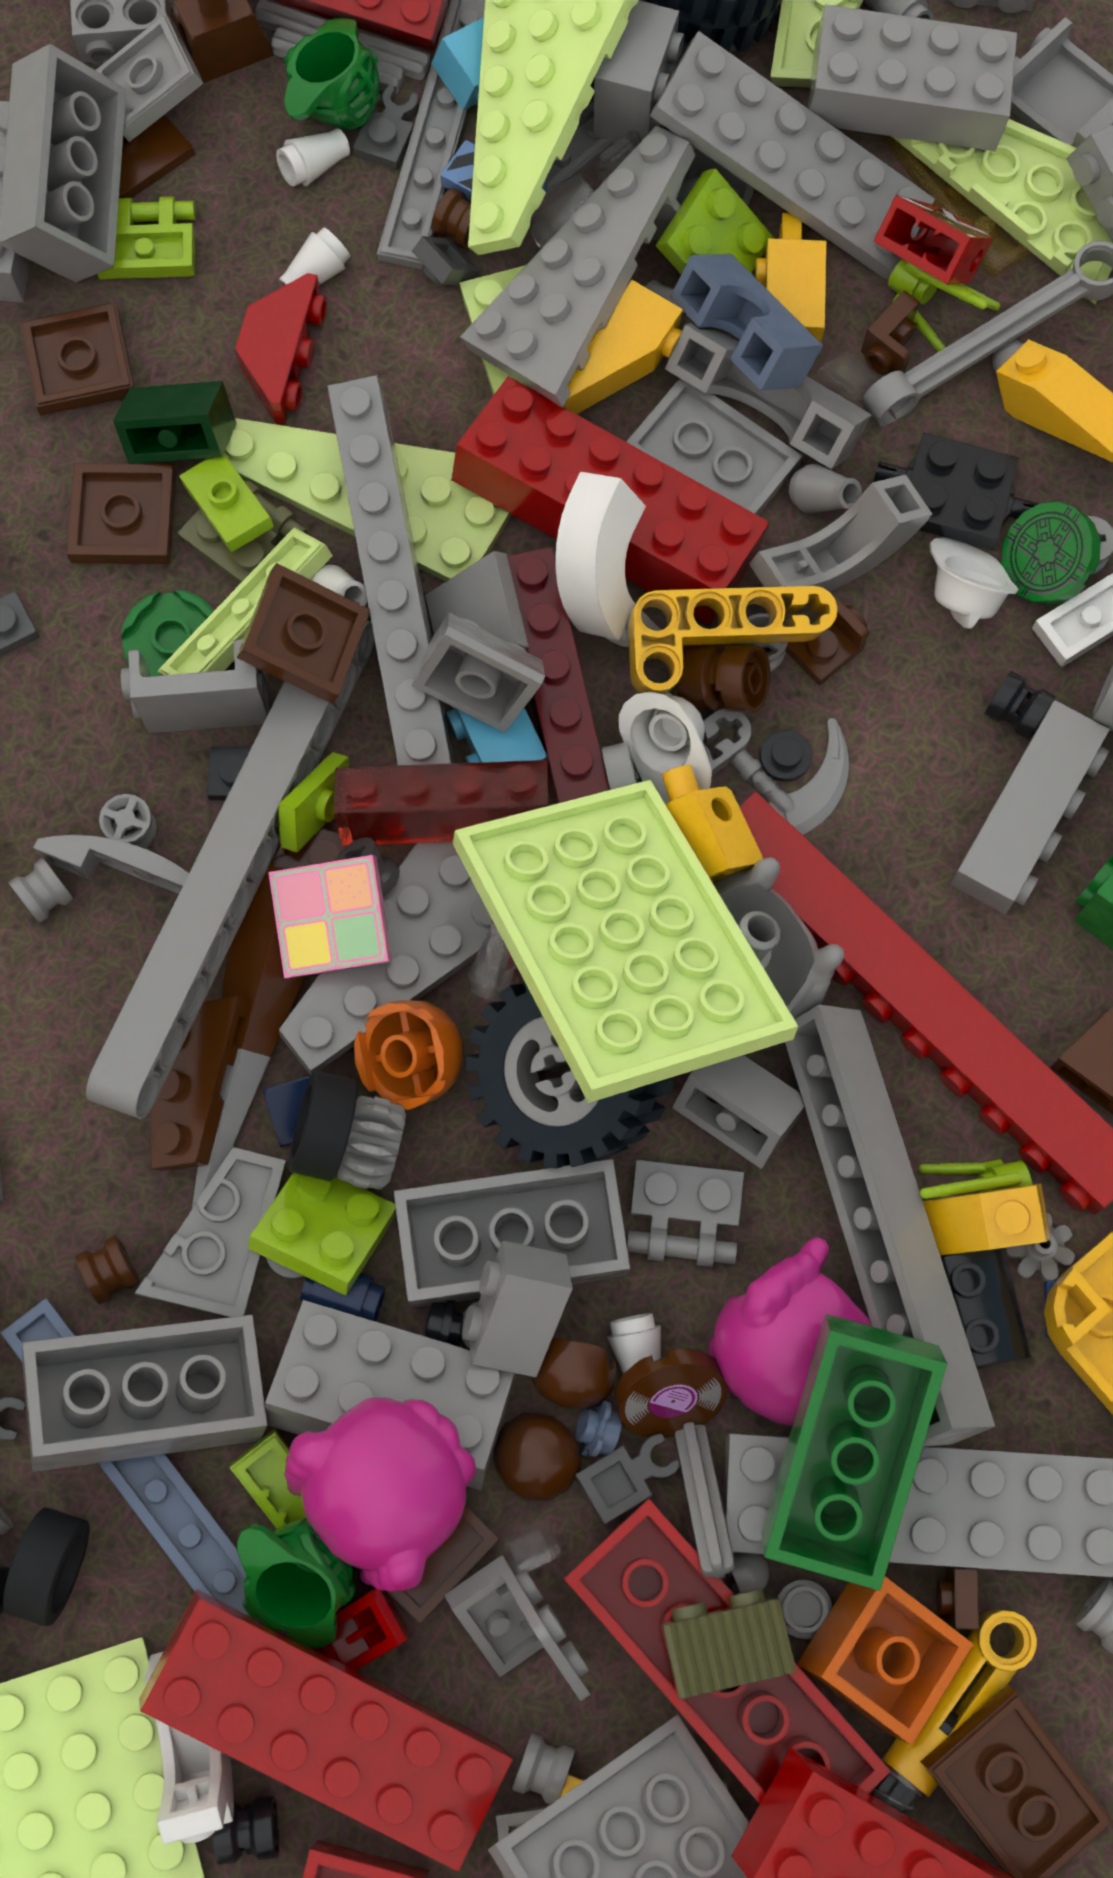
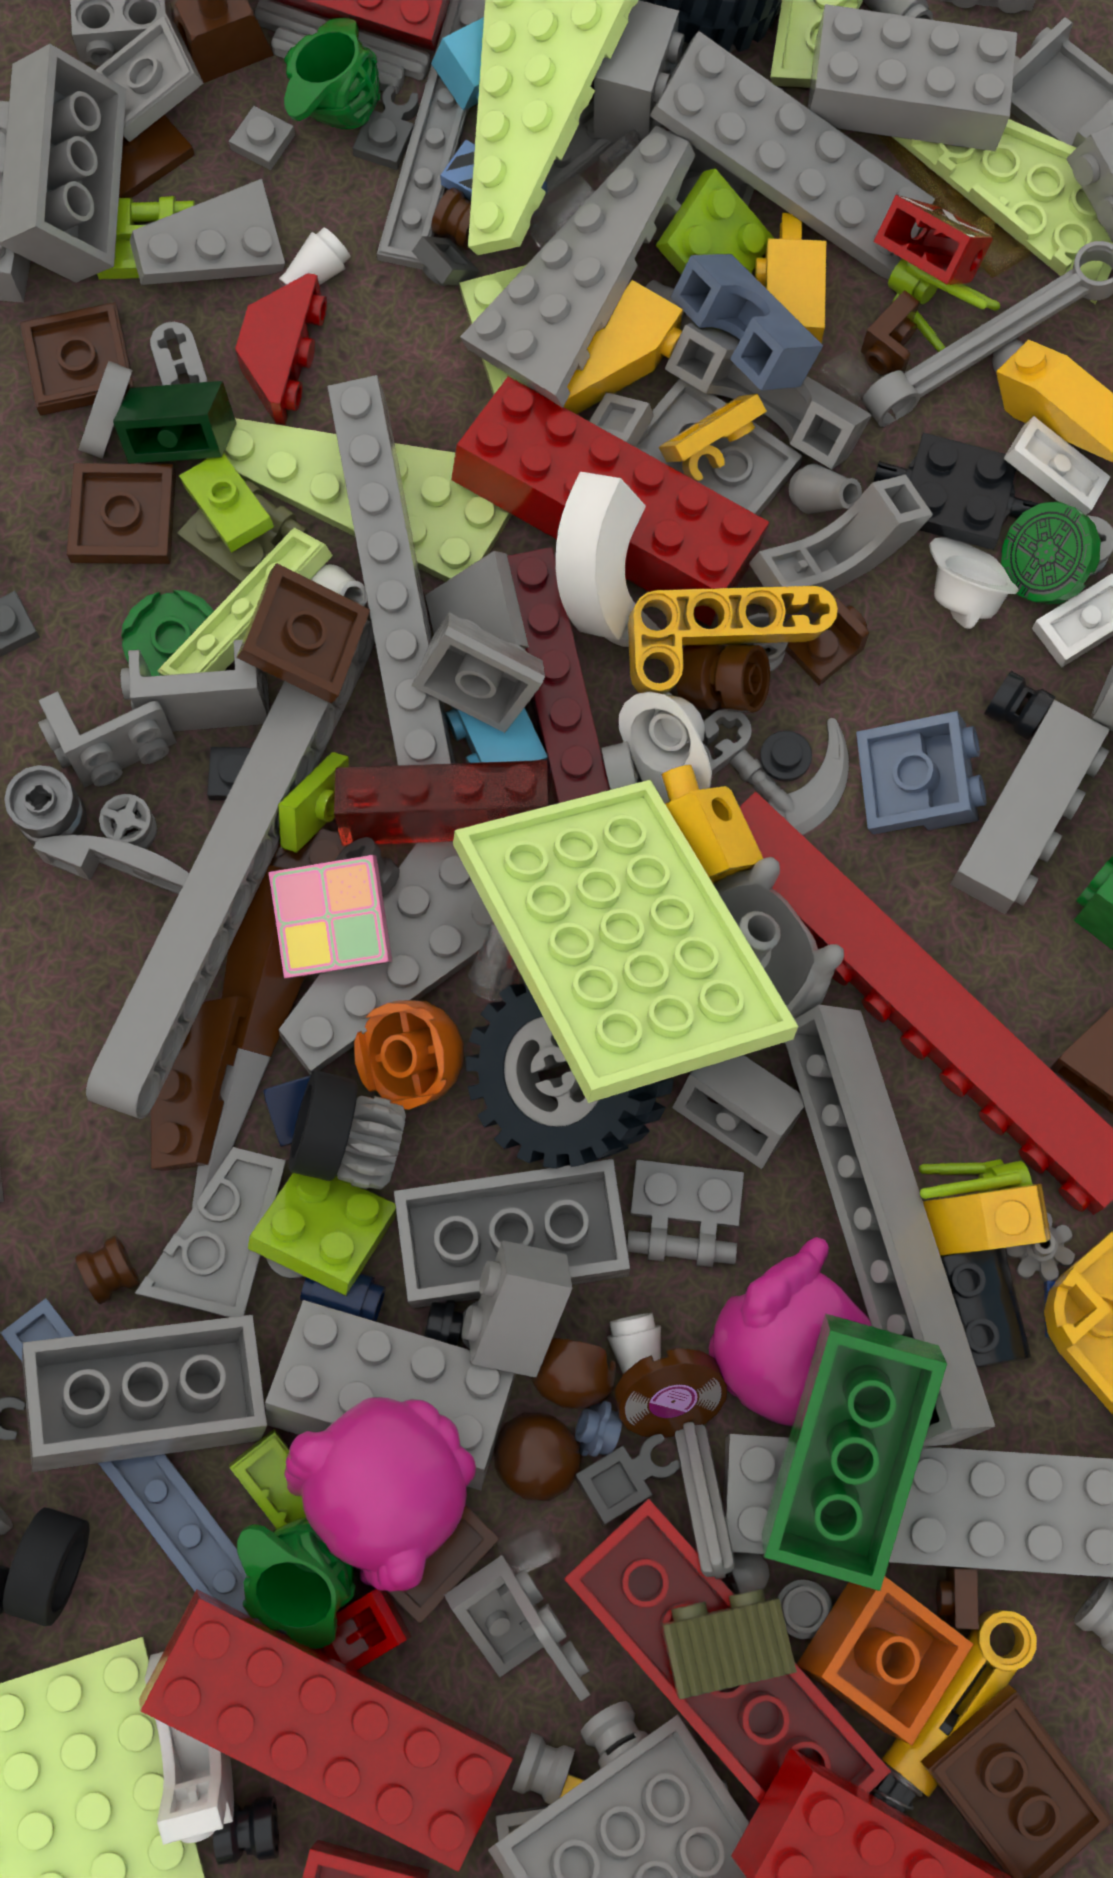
light grey wheel [8,858,74,924] -> none
white cone [276,128,350,187] -> none
none -> flat silver wheel [4,765,87,845]
none -> light grey bracket [38,691,177,788]
none -> light grey beam [78,361,133,459]
none -> light grey wing [130,178,285,285]
none -> light grey beam [150,321,208,385]
none -> light grey plate [229,106,295,170]
none -> light grey wheel [581,1701,649,1769]
none -> light grey plate [589,392,654,447]
none -> yellow plate [658,394,767,481]
none -> sand blue plate [856,711,987,834]
none -> white plate [1003,416,1110,515]

